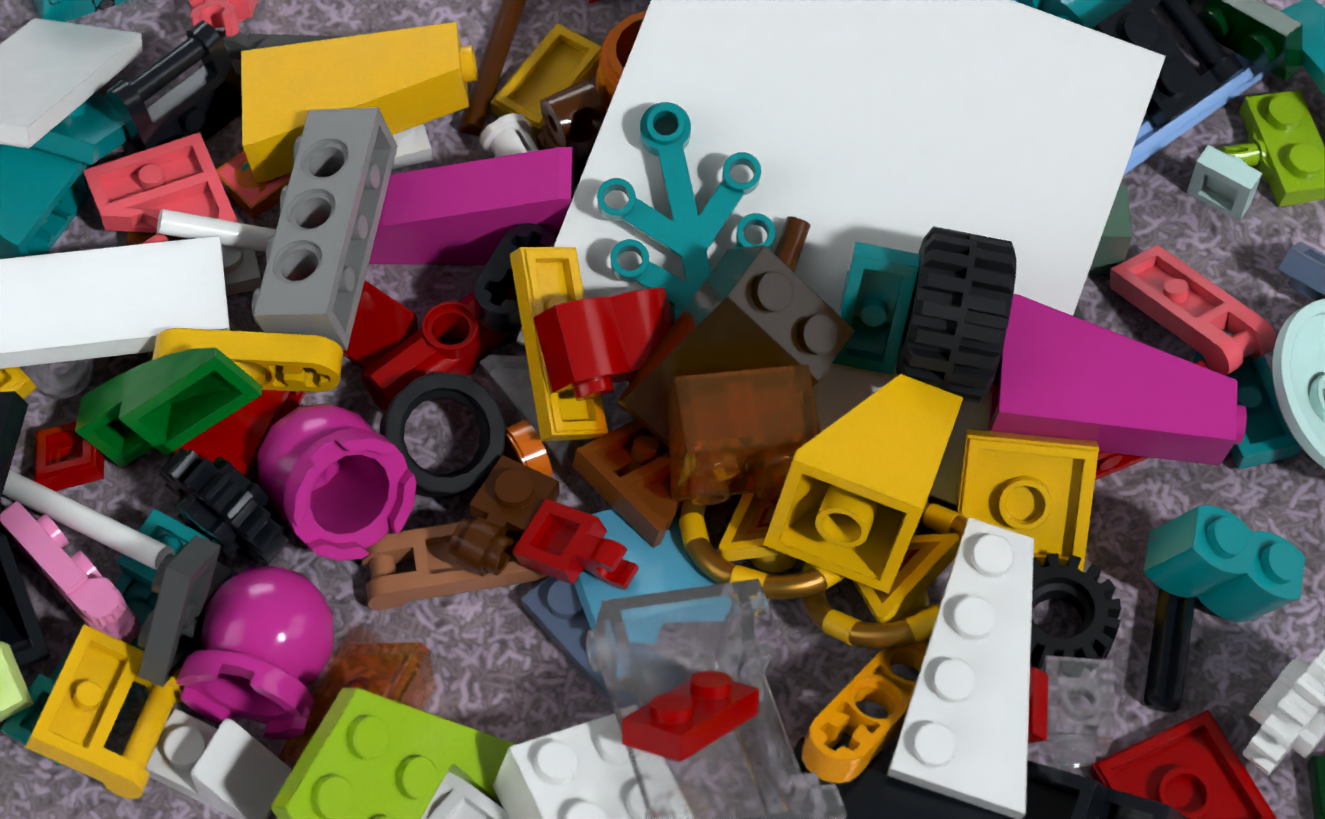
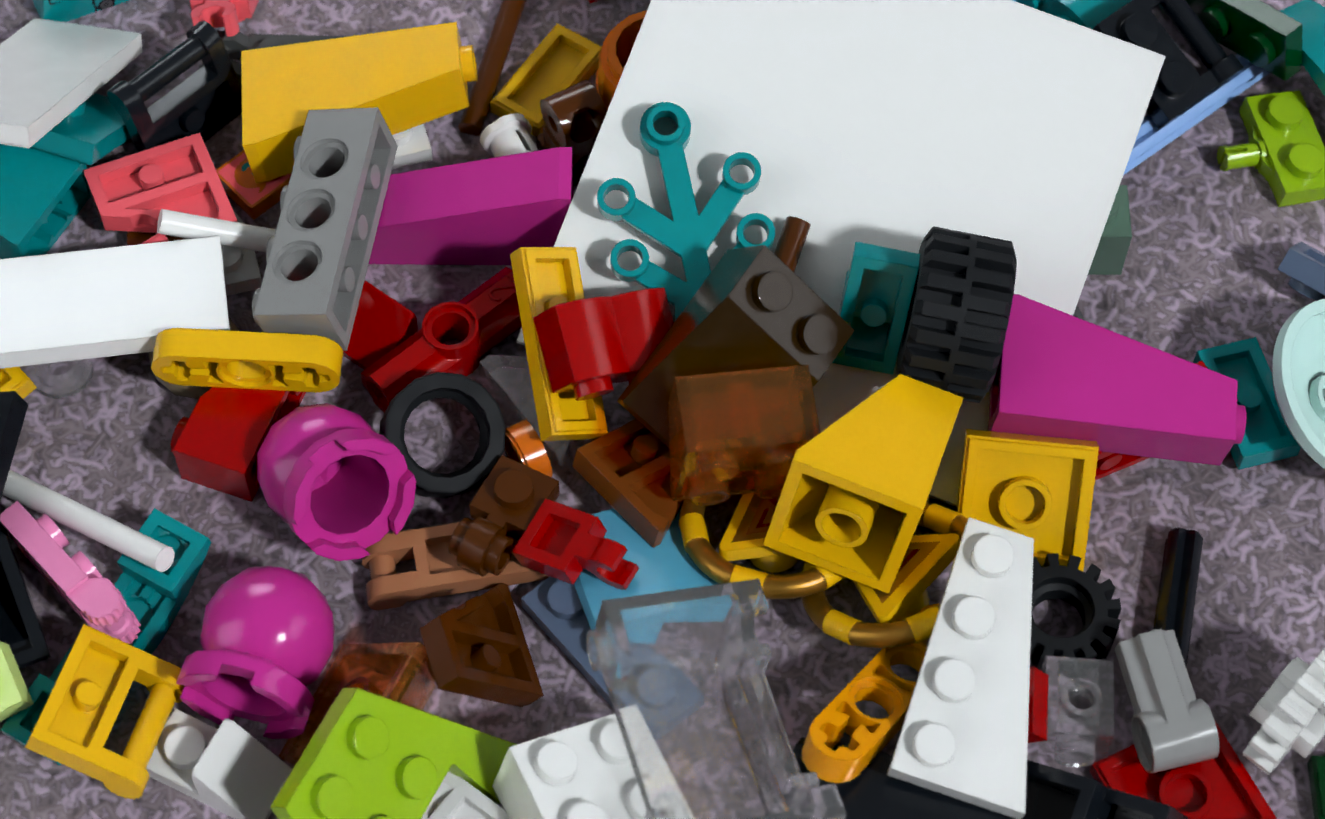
red tile [34,421,104,491] -> none
green slope [75,347,263,468] -> none
dark grey plate [138,535,234,687] -> none
black gear [159,447,289,566] -> none
black beam [474,223,556,333] -> none
red plate [622,671,759,762] -> none
coral plate [1110,244,1277,376] -> none
teal brick [1143,505,1305,622] -> none
light aqua plate [1187,145,1262,221] -> none
none -> reddish brown wing [420,583,544,707]
none -> light grey piece [1114,629,1219,774]

